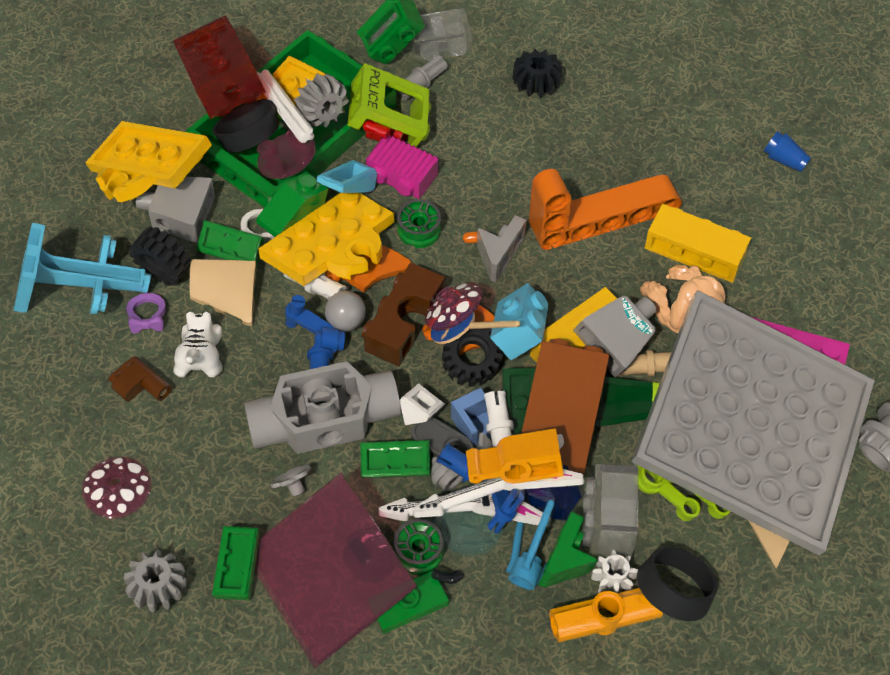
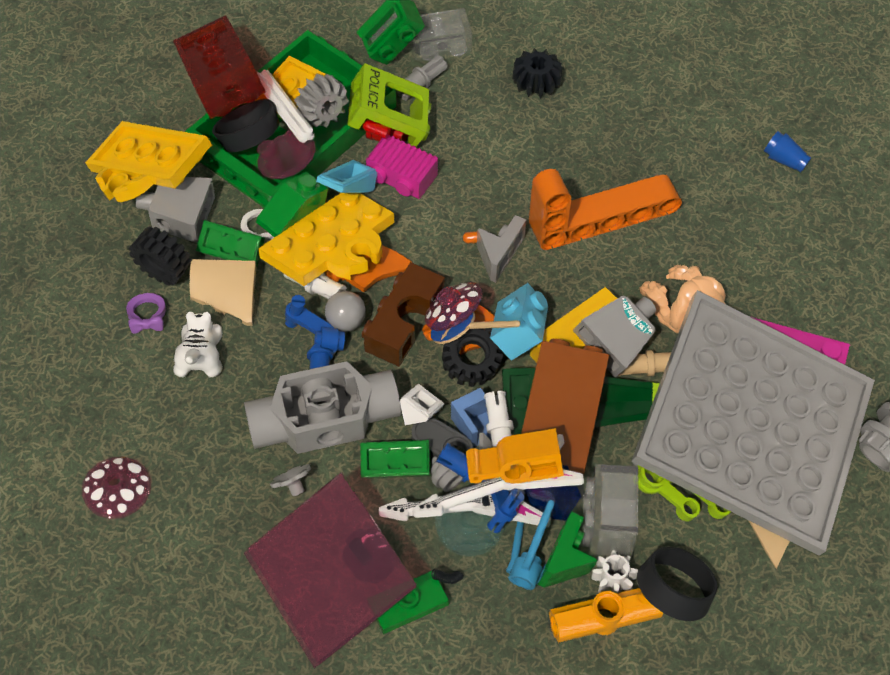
medium azure piece [13,223,151,314] -> none
reddish brown piece [108,356,172,402] -> none
light grey gear [124,548,187,613] -> none
green plate [212,526,260,601] -> none
green wheel [394,519,444,576] -> none
green wheel [397,199,441,248] -> none
yellow brick [645,204,751,283] -> none

